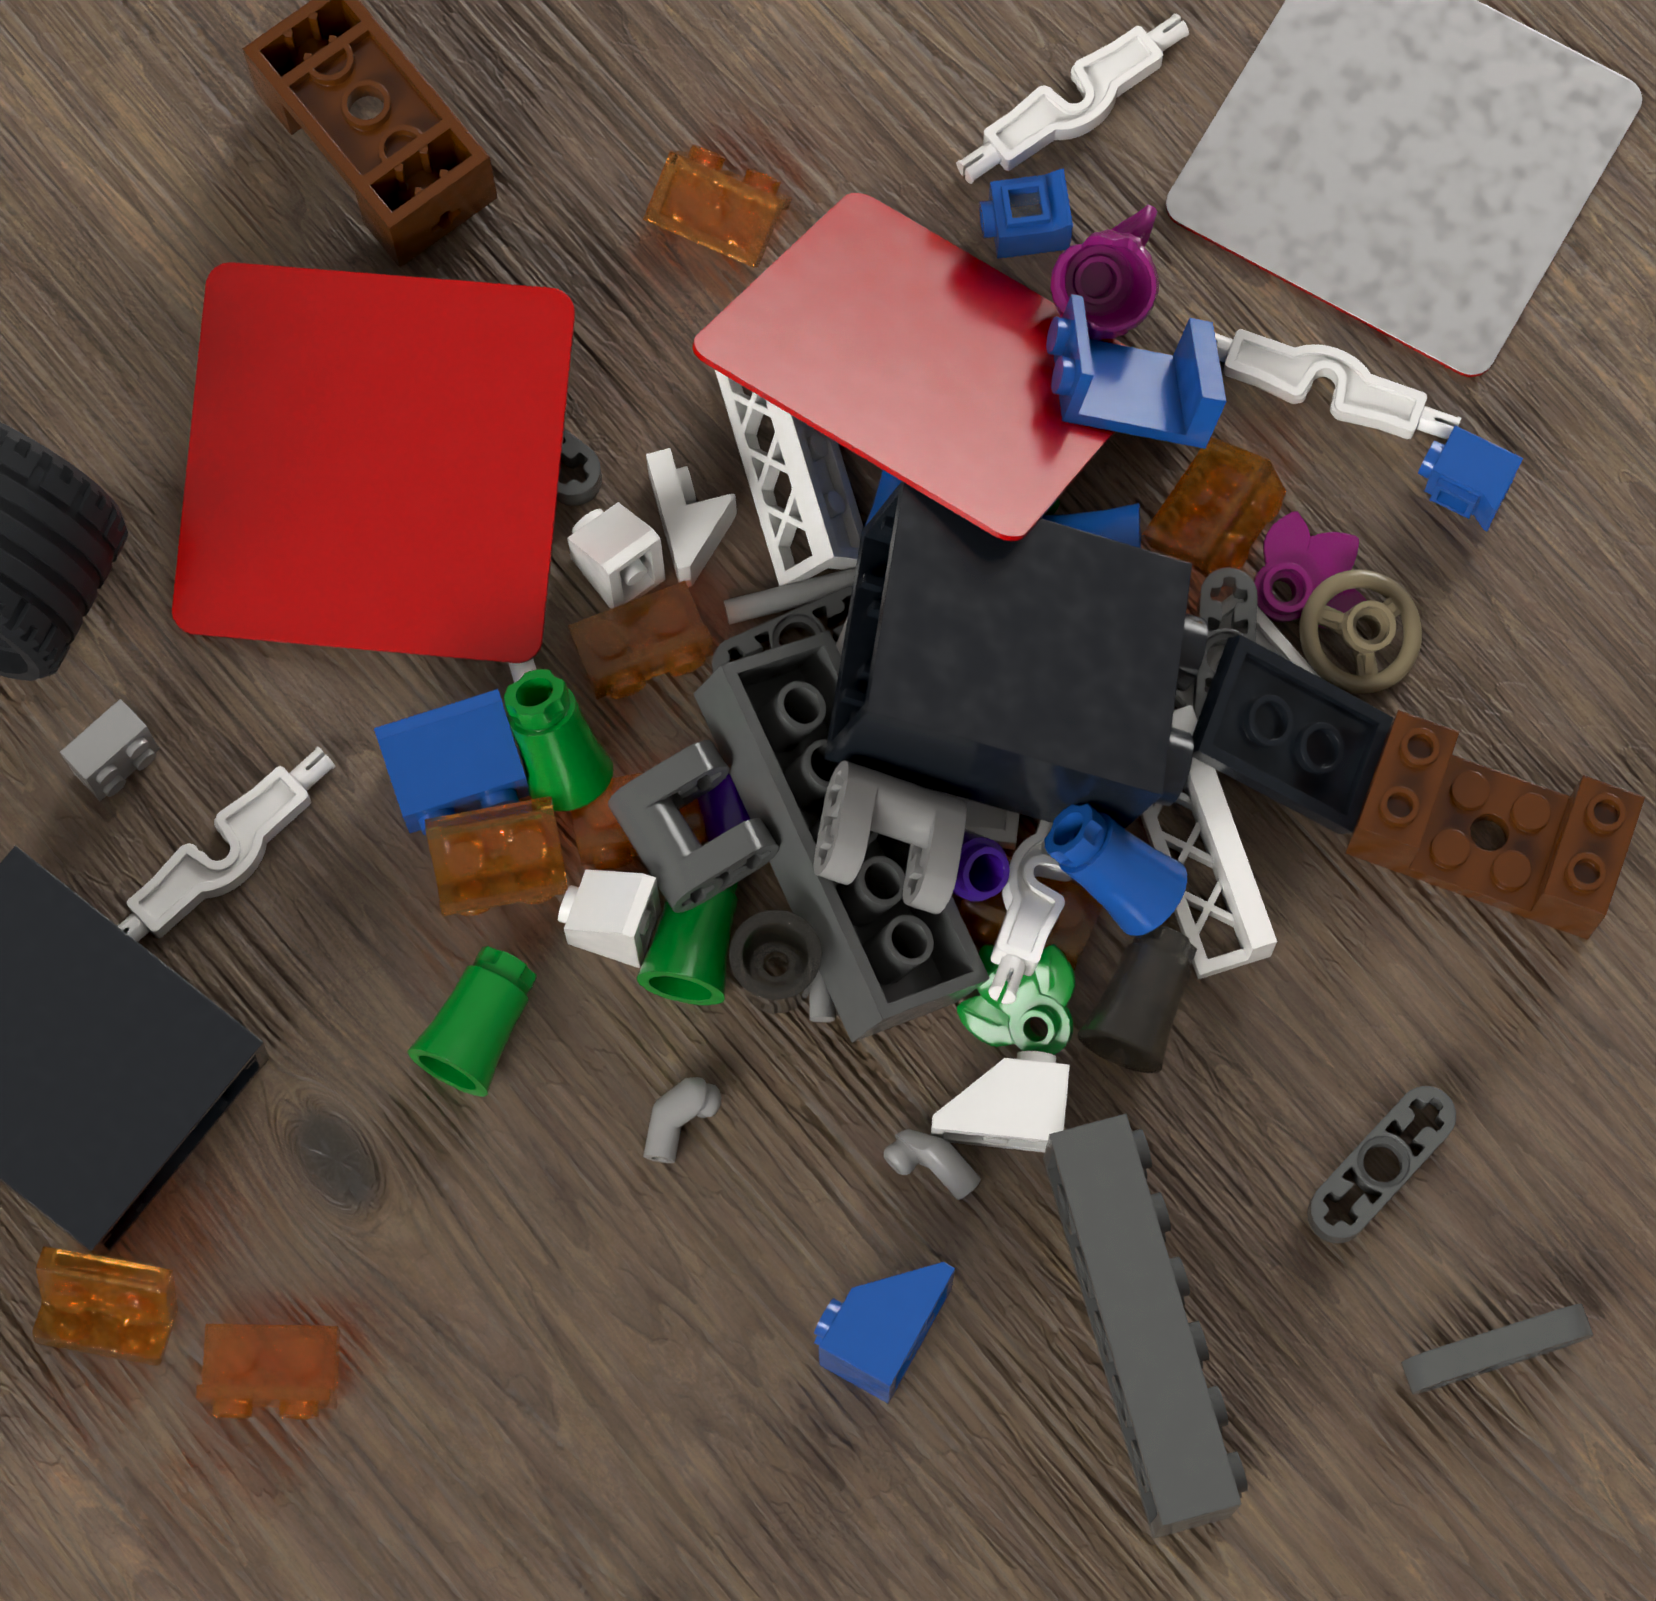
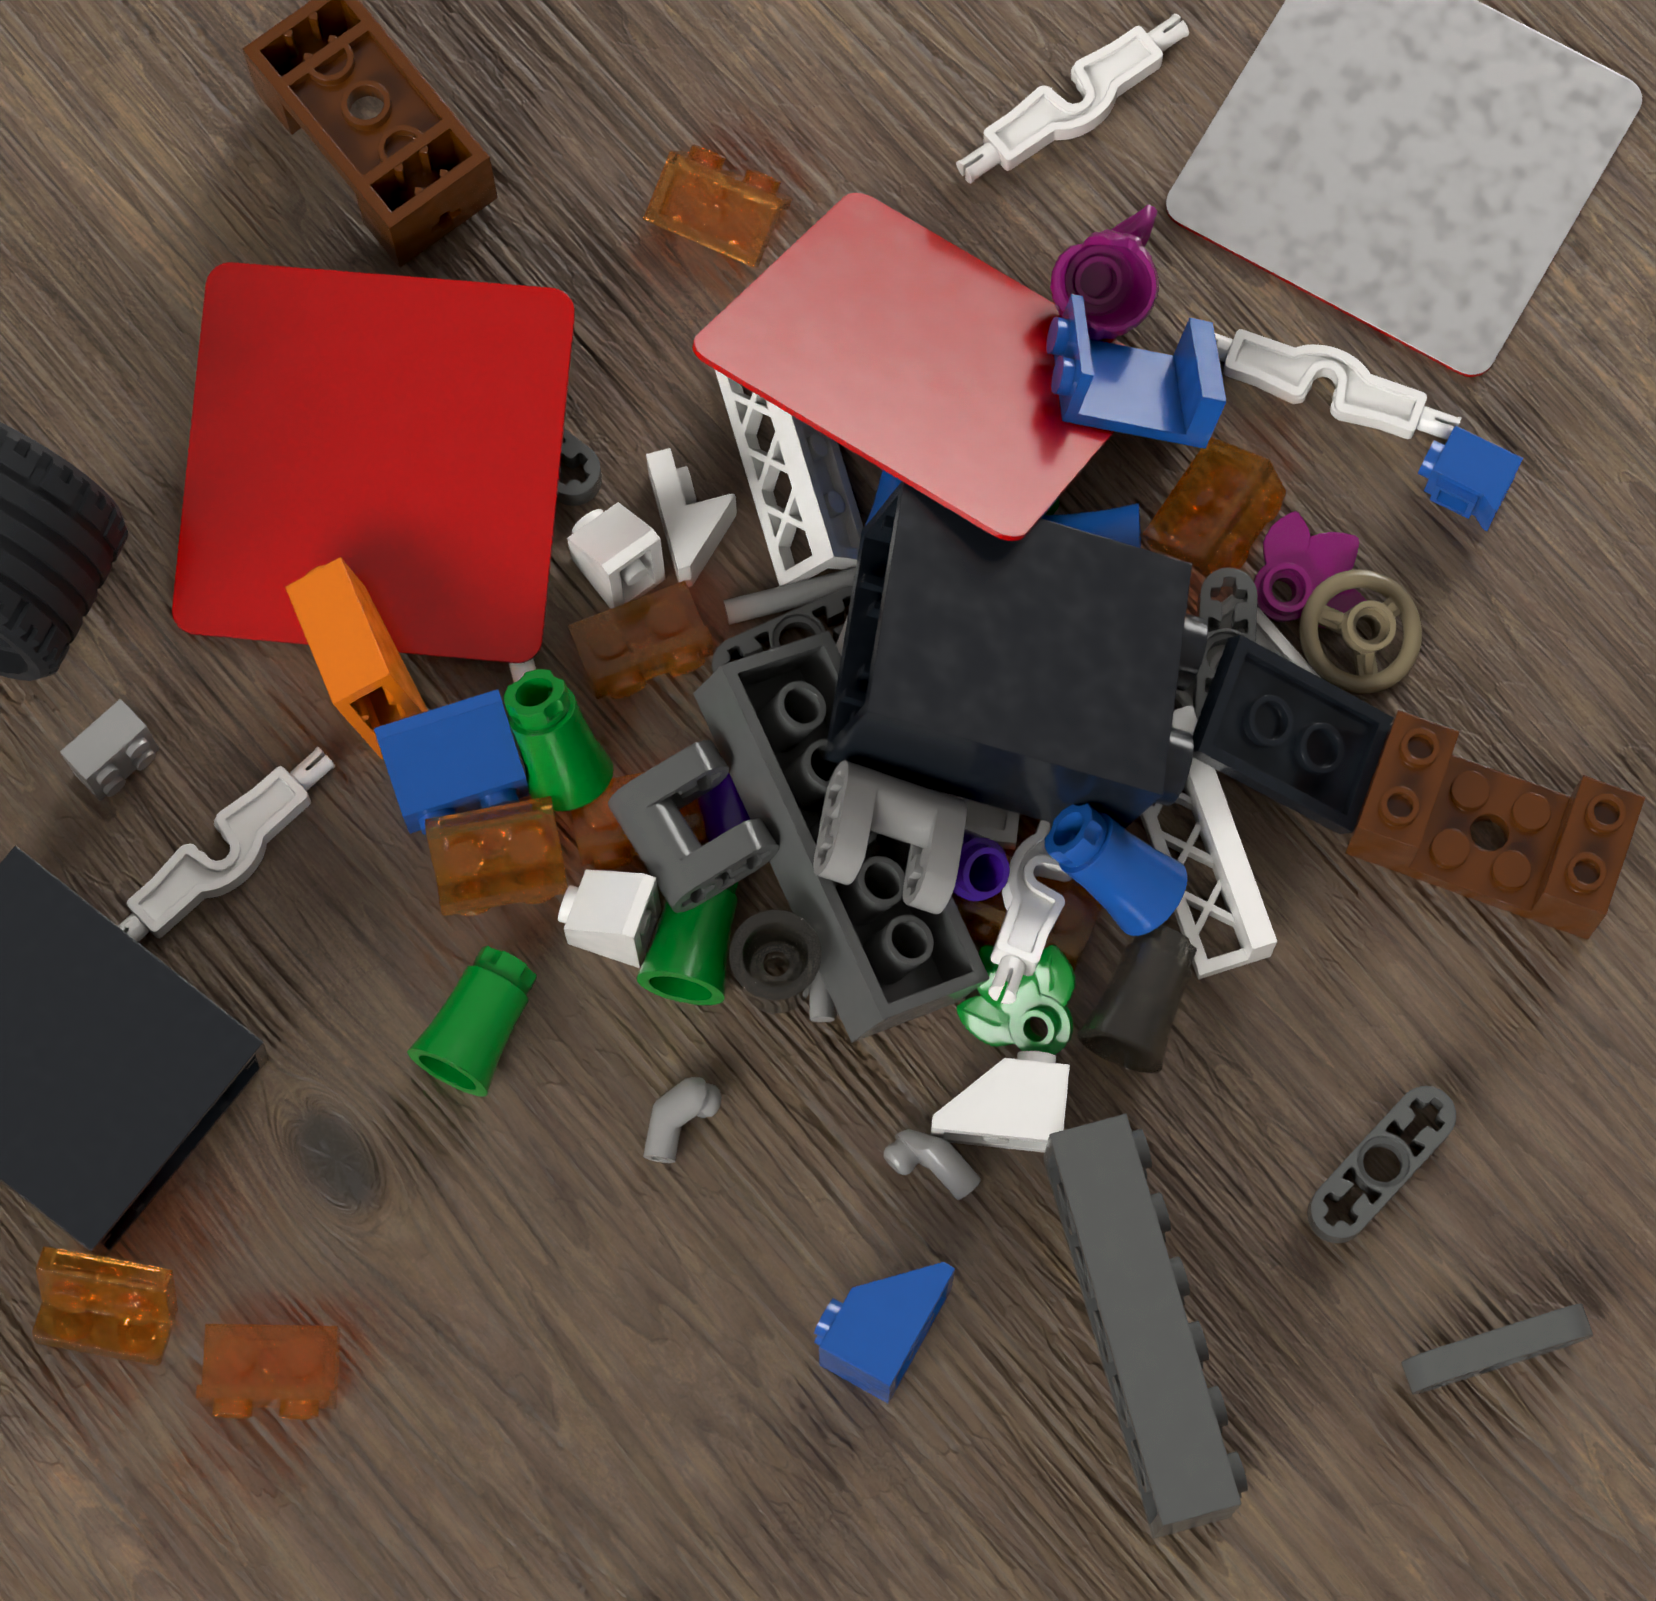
blue window [979,168,1073,259] -> none
none -> orange slope [285,557,428,760]

